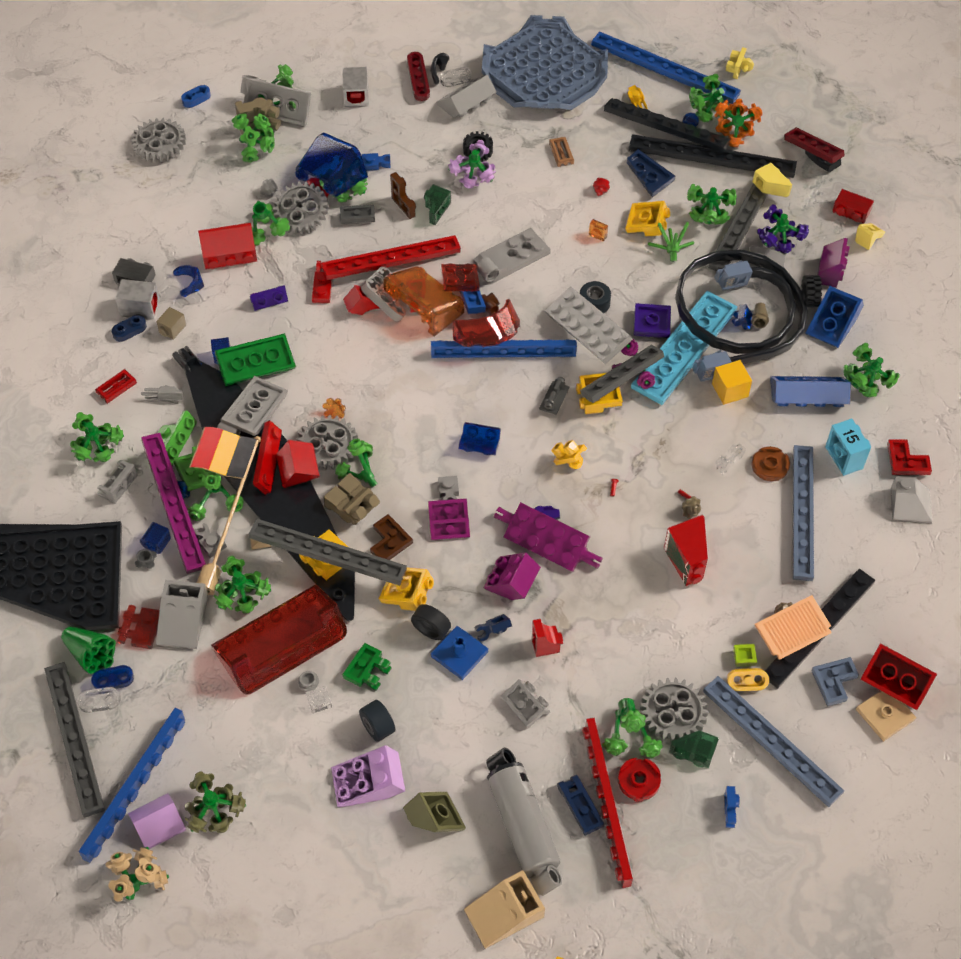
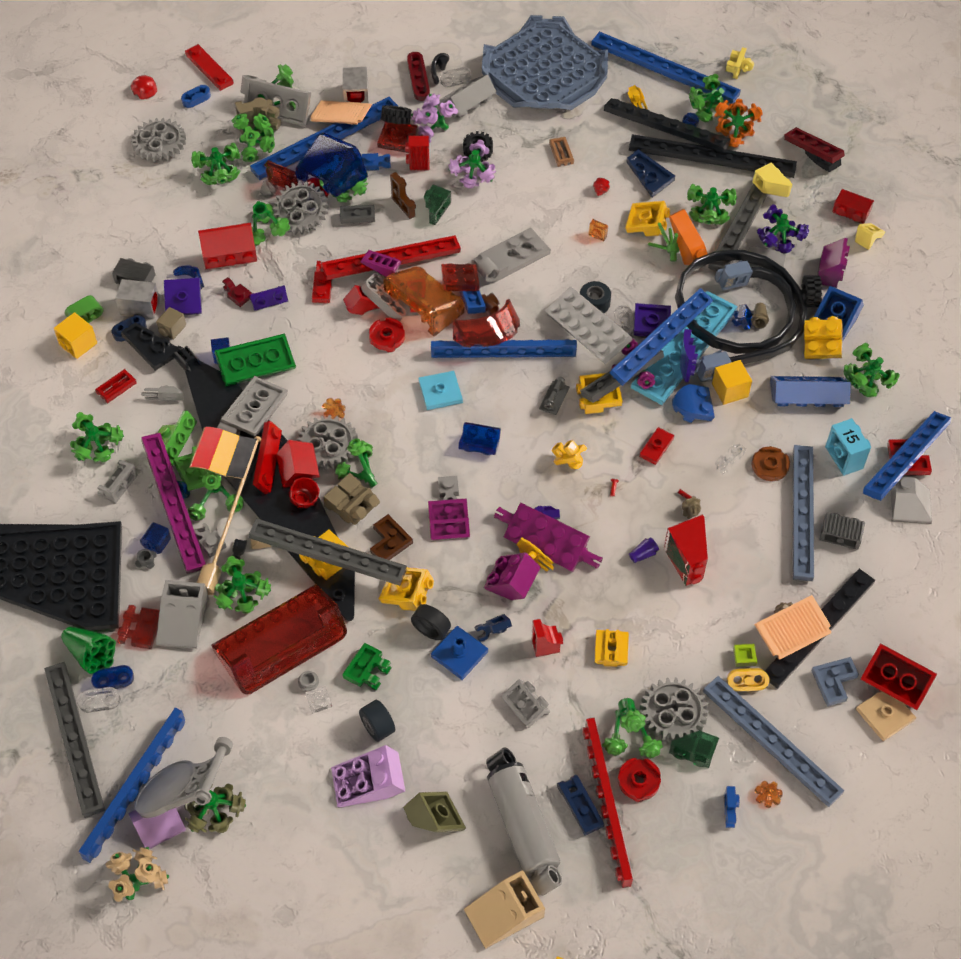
none -> yellow head [54,312,97,359]
none -> bright green beam [64,295,103,323]
none -> black wing [121,322,183,371]
none -> red hair [131,75,157,99]
none -> light grey piece [134,737,233,818]
none -> dark purple plate [164,278,202,315]
none -> red plate [185,44,234,91]
none -> bright green plant [191,143,240,185]
none -> dark red plate [222,277,252,307]
none -> black piece [231,539,247,560]
none -> blue plate [250,96,398,180]
none -> clear red plate [264,160,298,190]
none -> red hair [289,477,320,509]
none -> light nougat window [310,100,372,125]
none -> magenta slope [360,250,402,280]
none -> red plate [369,318,405,352]
none -> clear red plate [377,122,418,153]
none -> black tyre [381,105,412,124]
none -> red brick [405,136,430,171]
none -> lavender plant [411,93,458,143]
none -> medium azure plate [418,371,463,410]
none -> yellow piece [516,538,554,571]
none -> yellow piece [594,629,629,667]
none -> blue plate [609,288,714,386]
none -> clear plate [614,306,634,336]
none -> dark purple cone [629,537,659,563]
none -> red plate [639,427,675,465]
none -> orange slope [669,209,707,265]
none -> blue slope [672,384,715,423]
none -> dark purple slope [680,329,698,383]
none -> clear orange plant [754,781,783,808]
none -> yellow plate [804,316,843,359]
none -> dark grey brick [820,512,865,550]
none -> blue plate [863,411,951,501]

